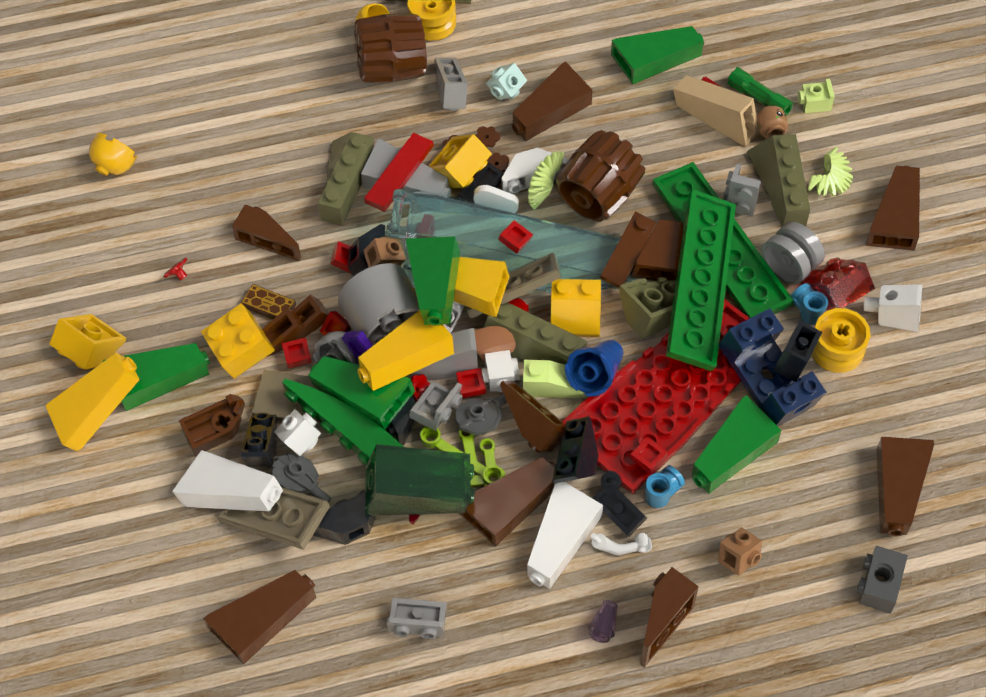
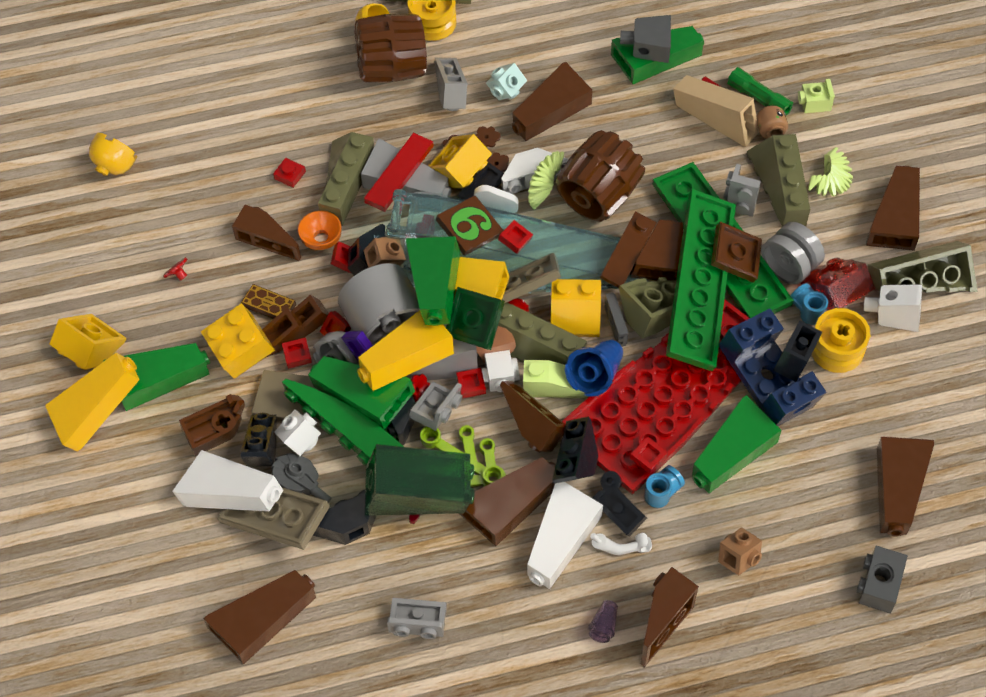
dark grey piece [455,394,507,435] -> none
none -> red plate [273,158,306,188]
none -> orange piece [298,211,342,250]
none -> reddish brown tile [435,195,504,256]
none -> dark green tile [446,287,505,350]
none -> dark grey tile [604,292,628,347]
none -> dark grey torso [620,15,671,63]
none -> reddish brown tile [711,222,762,282]
none -> olive wedge [868,241,978,292]

